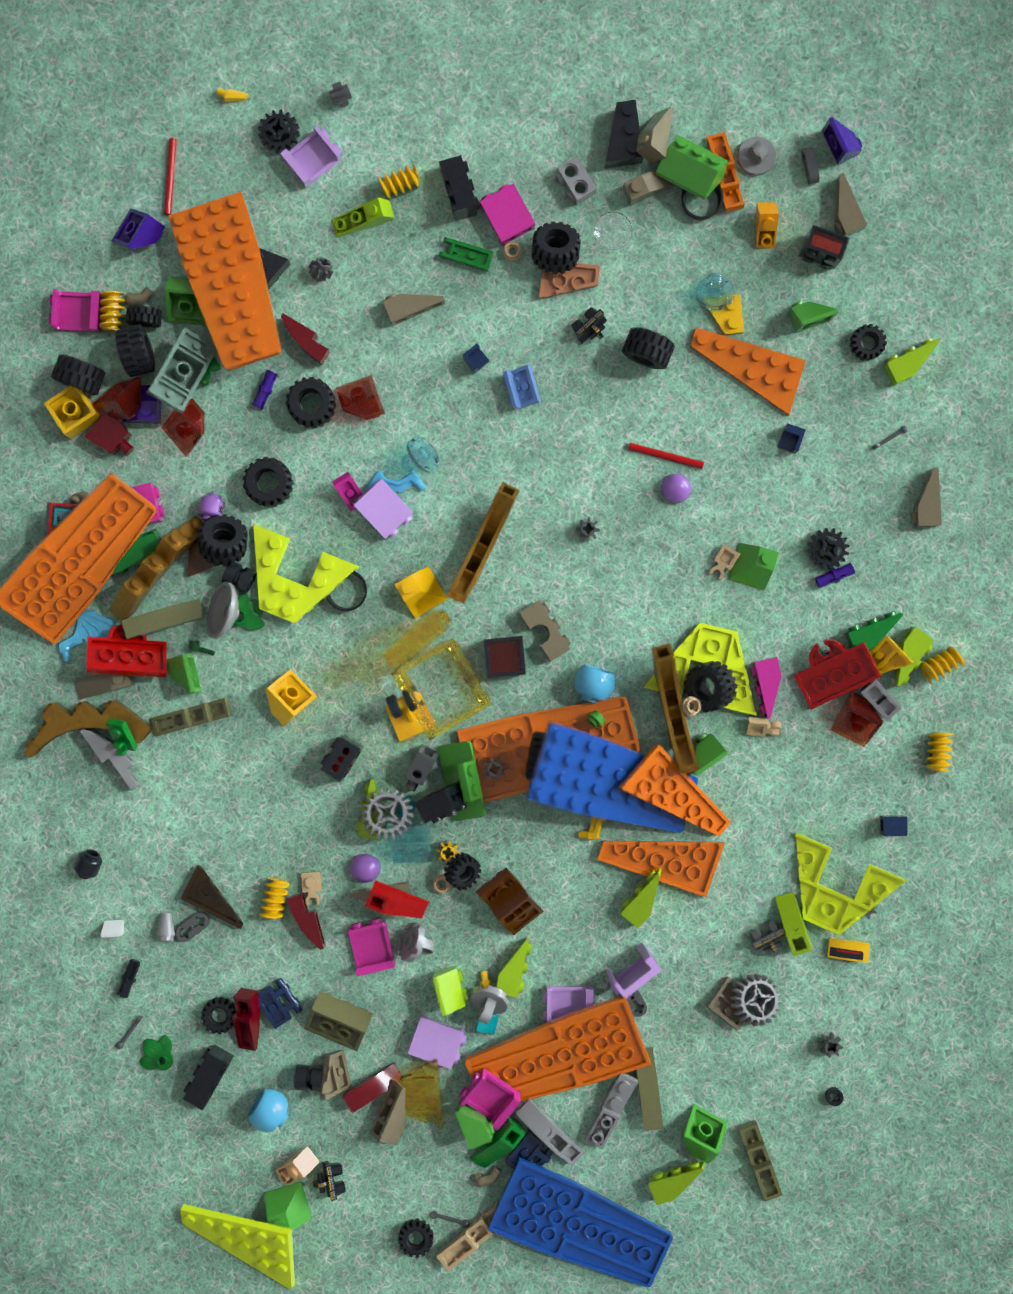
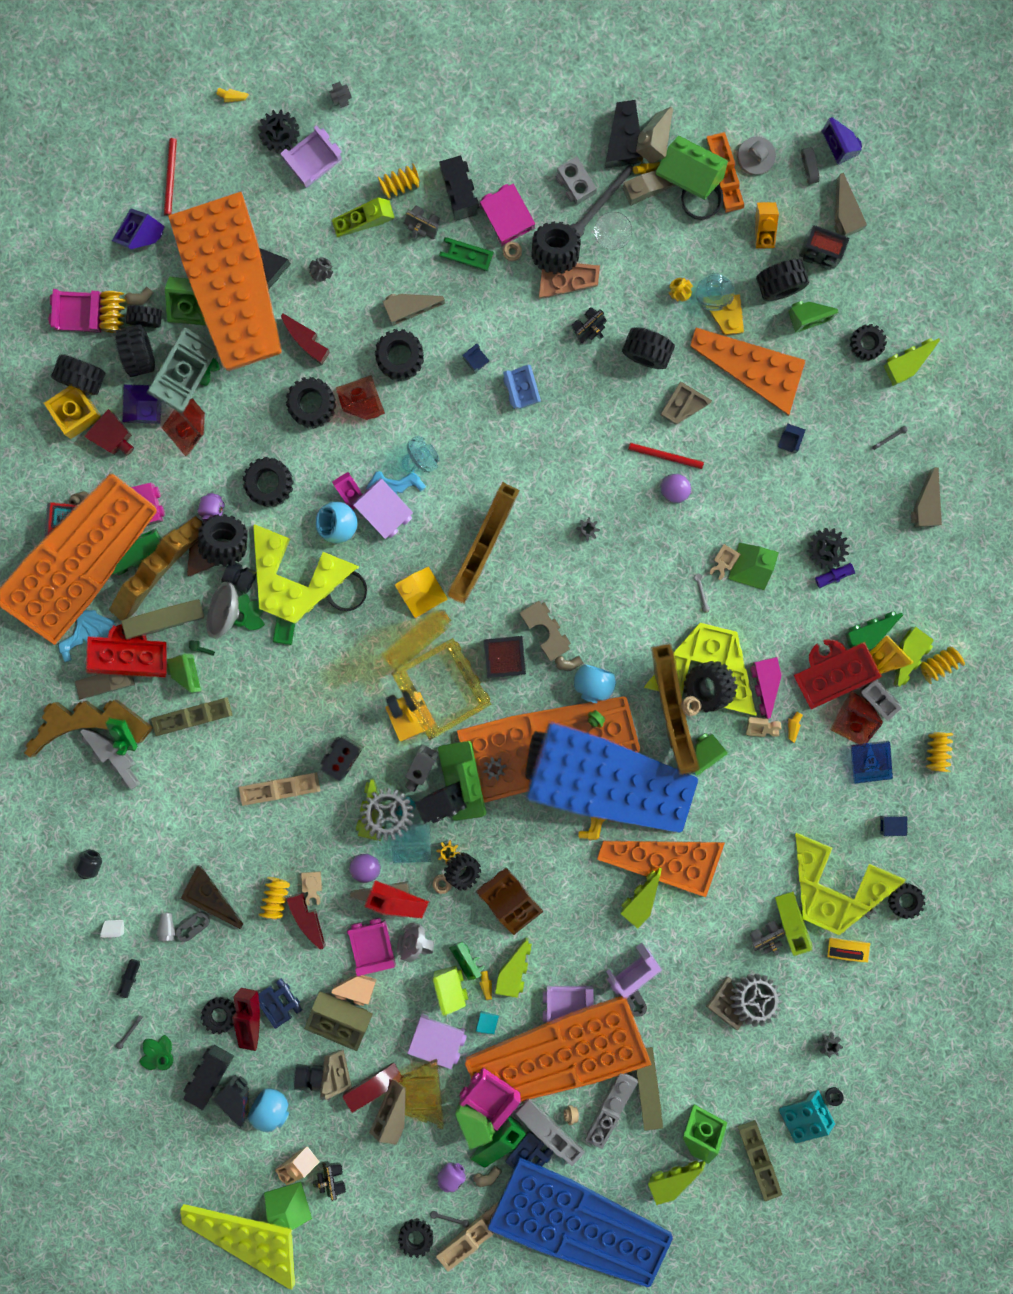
clear red slope [93,377,141,420] -> none
dark purple pin [251,370,278,410] -> none
yellow slope [266,669,317,727] -> none
light grey tile [470,985,509,1024] -> none
orange wing [618,744,731,836] -> none
none -> black slope [212,1075,249,1128]
none -> tan slope [239,772,321,806]
none -> green tile [273,616,295,645]
none -> medium azure wheel [316,502,357,544]
none -> light nougat slope [332,974,377,1006]
none -> black tyre [375,329,424,381]
none -> dark grey hips [404,205,440,240]
none -> medium lavender head [437,1163,466,1193]
none -> green plate [449,941,485,981]
none -> dark tan arm [554,656,584,671]
none -> tan plate [564,1105,579,1125]
none -> dark grey piece [571,165,633,238]
none -> yellow bar [633,162,660,175]
none -> dark tan wing [661,381,712,425]
none -> yellow gear [668,278,693,302]
none -> light grey hinge [694,574,710,613]
none -> black tyre [756,259,810,301]
none -> teal bracket [779,1090,835,1143]
none -> yellow bar [788,711,803,743]
none -> clear blue tile [850,741,893,784]
none -> black tyre [888,883,926,919]

